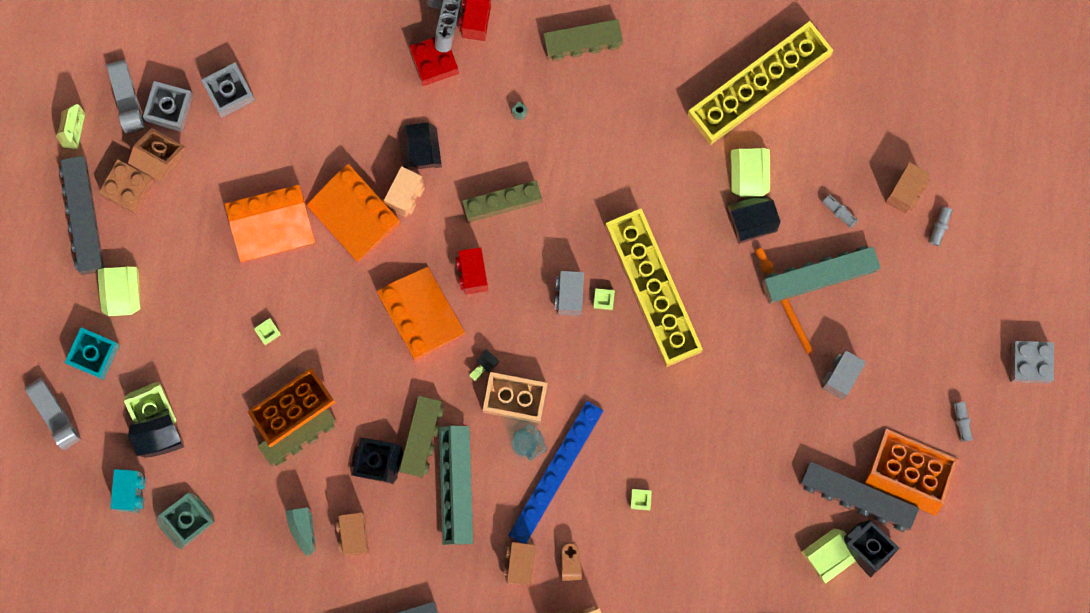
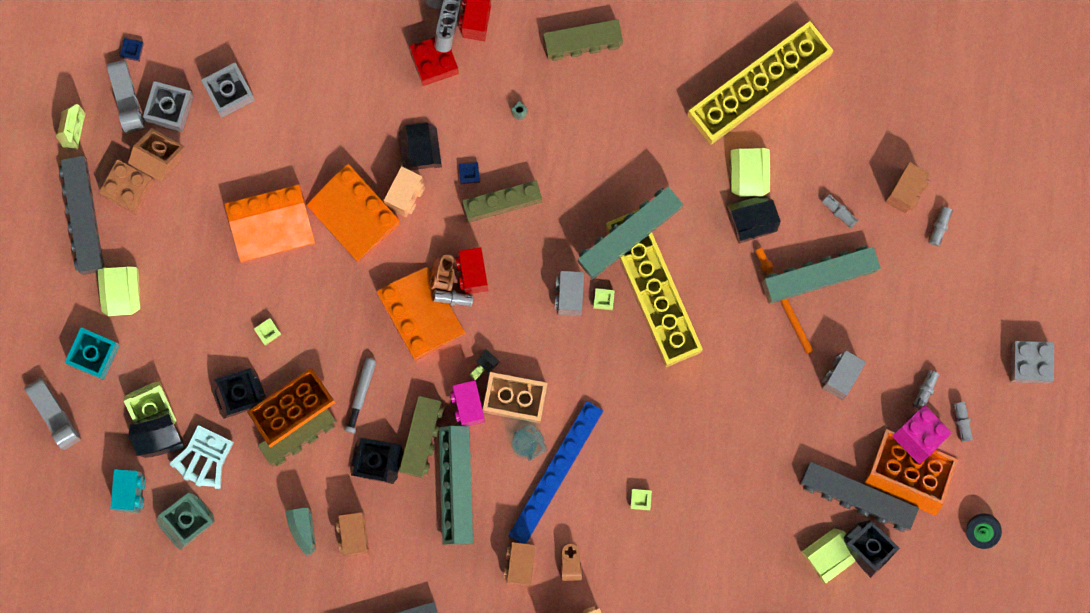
none -> dark blue tile [120,38,144,62]
none -> light aqua plate [170,425,234,489]
none -> black slope [211,368,266,419]
none -> light grey piece [344,357,376,434]
none -> nougat piece [429,255,456,292]
none -> light grey pin [433,290,473,307]
none -> dark pink brick [450,380,485,426]
none -> dark blue tile [459,162,480,184]
none -> sand green brick [578,187,683,280]
none -> dark pink brick [892,405,952,464]
none -> light grey pin [913,370,940,409]
none -> black wheel [966,513,1002,549]

